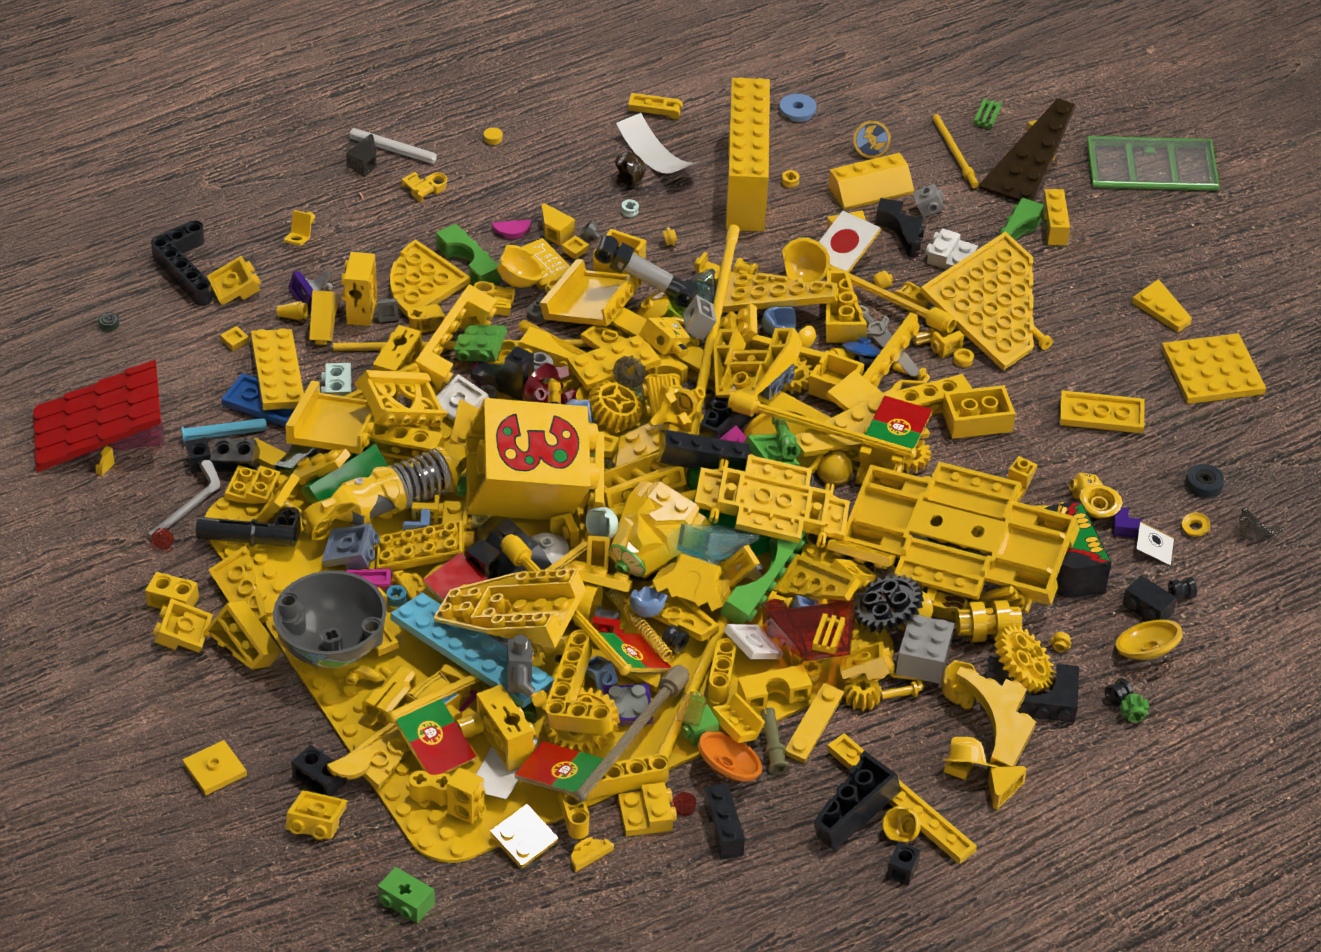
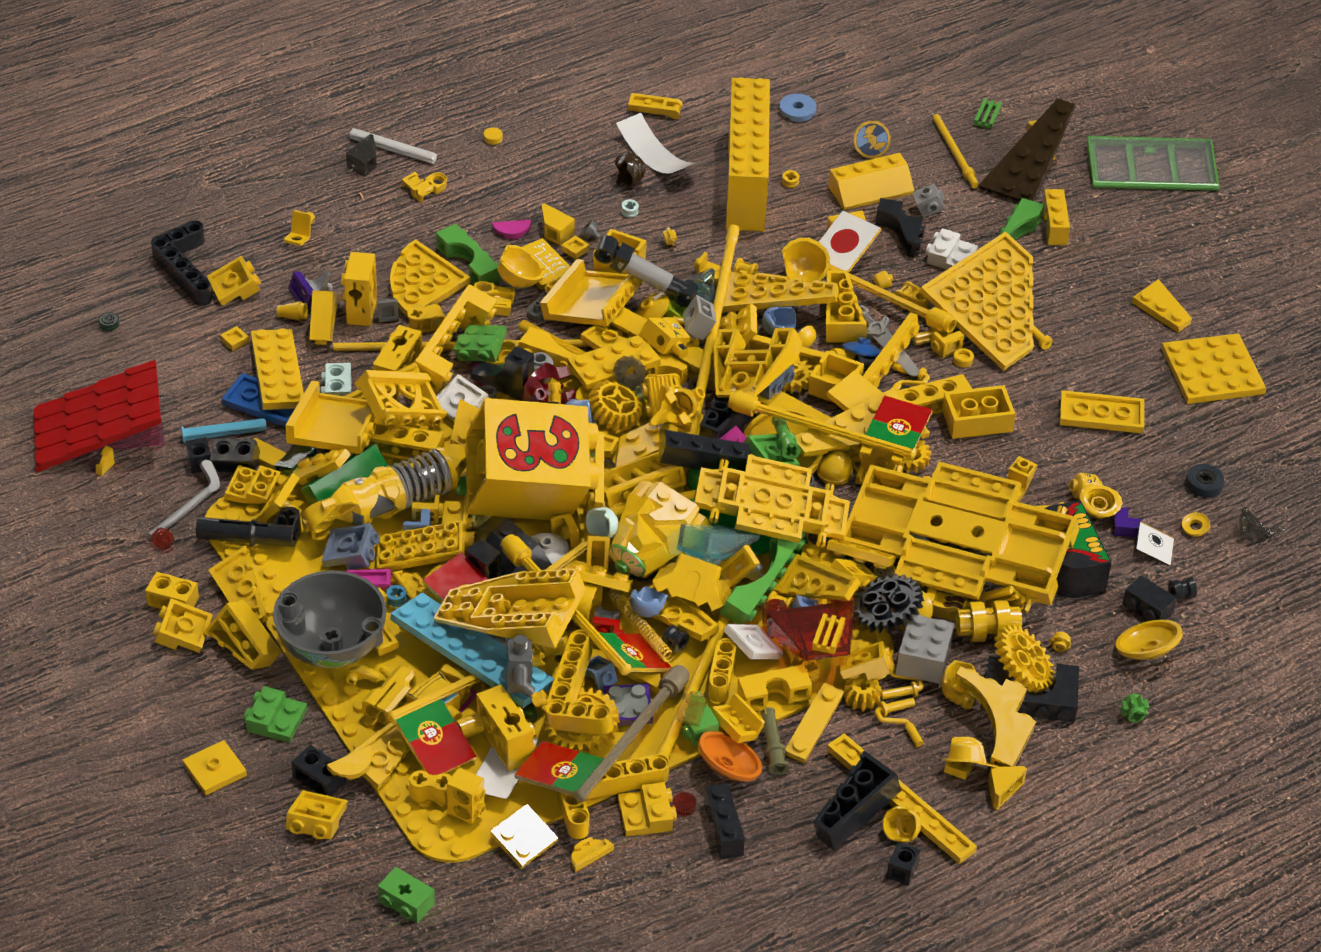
black wheel [1104,678,1134,706] -> none
none -> bright green plate [244,686,308,743]
none -> yellow piece [874,698,924,747]

